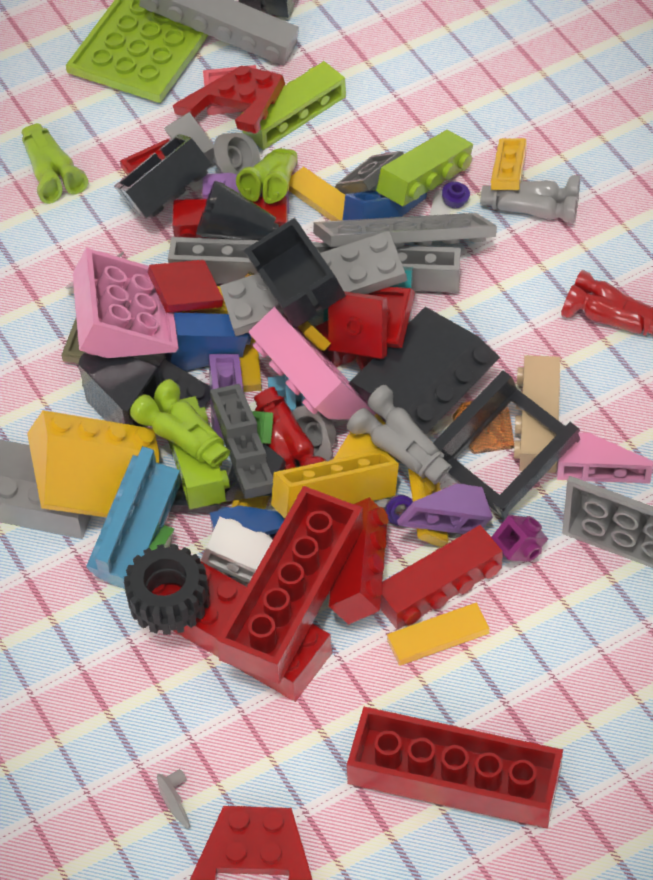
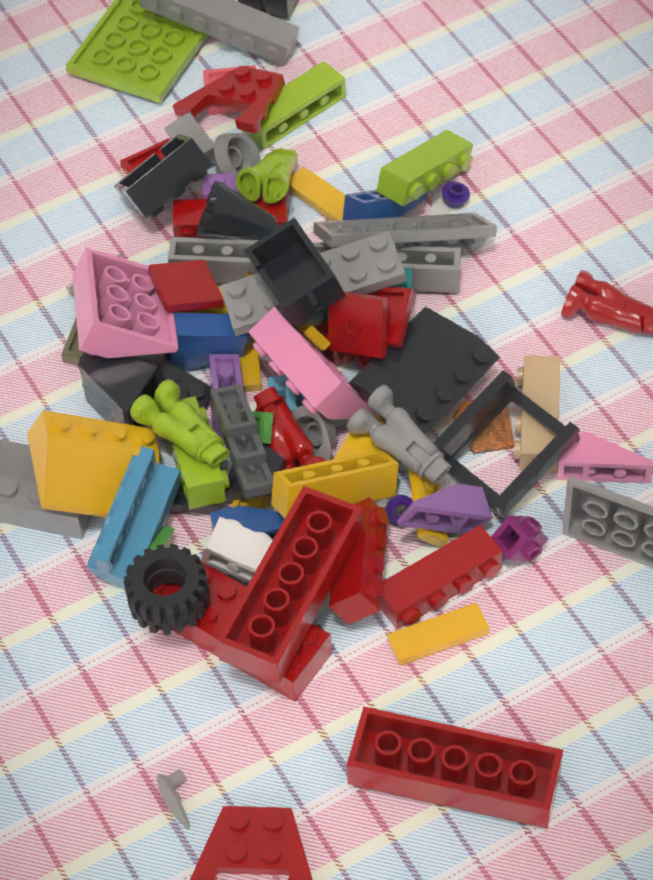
lime piece [21,123,88,204] -> none
dark grey plate [335,151,404,194] -> none
light grey piece [480,175,580,223] -> none
yellow tile [491,138,527,190] -> none

